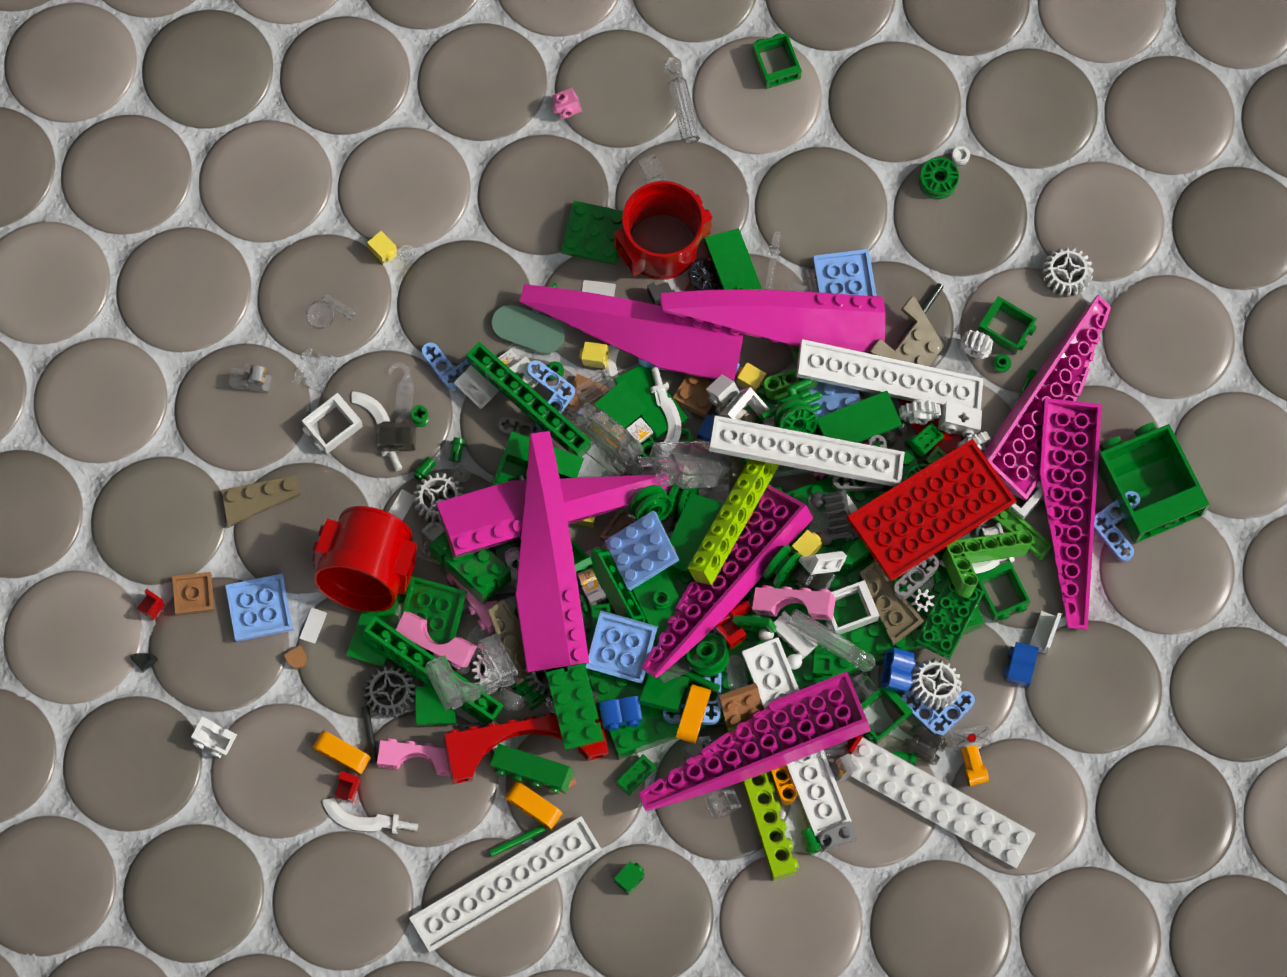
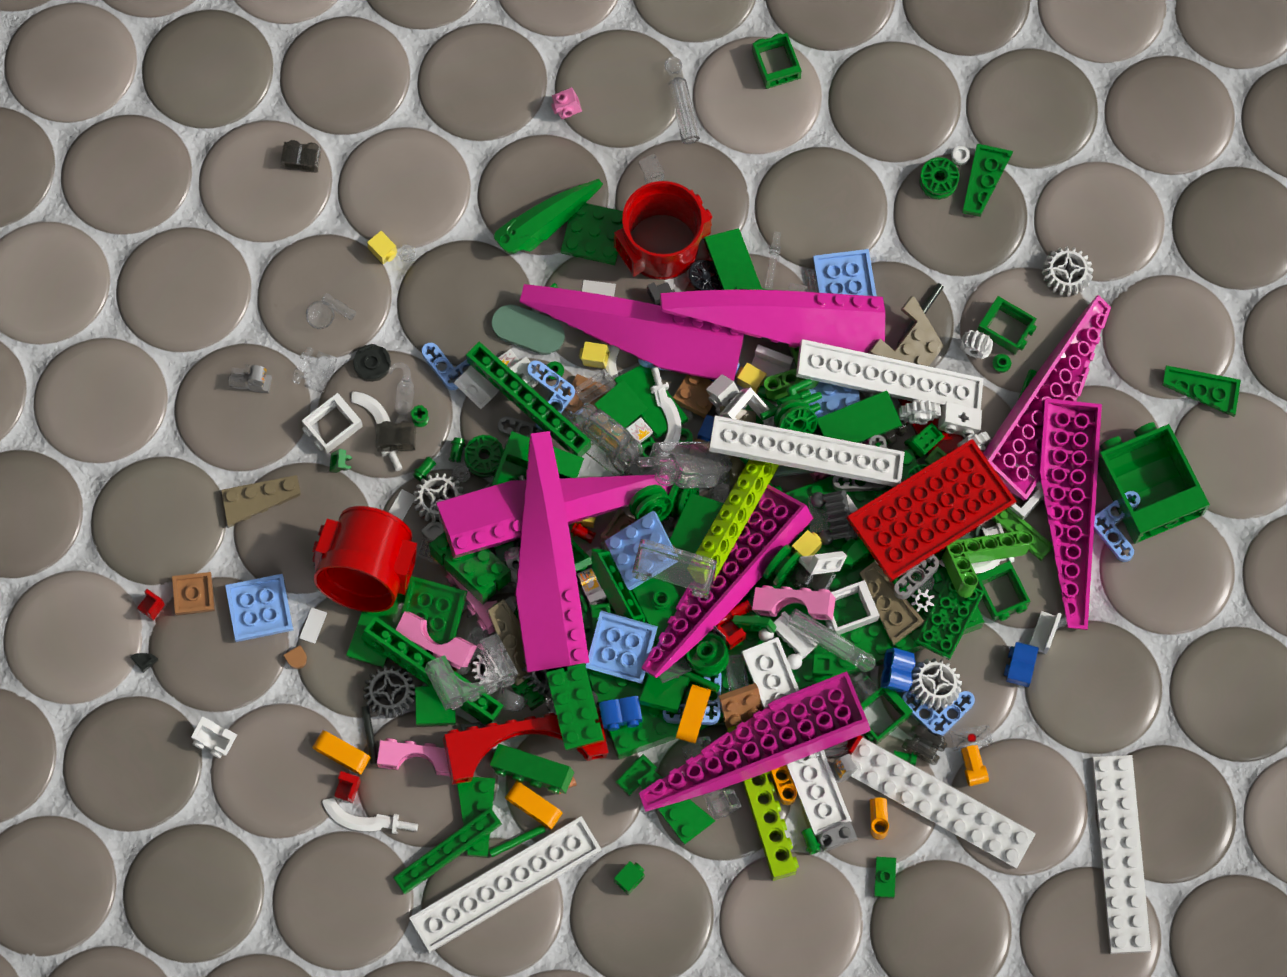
none -> clear smoke brick [281,140,322,173]
none -> green tile [329,449,352,473]
none -> pearl dark grey tile [353,344,391,382]
none -> green tile [393,807,502,894]
none -> green wing [457,777,496,858]
none -> green wheel [464,435,503,478]
none -> green piece [494,179,603,254]
none -> red pin [570,523,596,544]
none -> clear windscreen [632,539,717,600]
none -> green wing [636,769,716,845]
none -> white panel [751,344,793,377]
none -> light orange piece [869,797,889,840]
none -> green plate [874,857,896,898]
none -> green wing [962,144,1013,217]
none -> white plate [1092,755,1151,954]
none -> green wing [1162,365,1241,417]

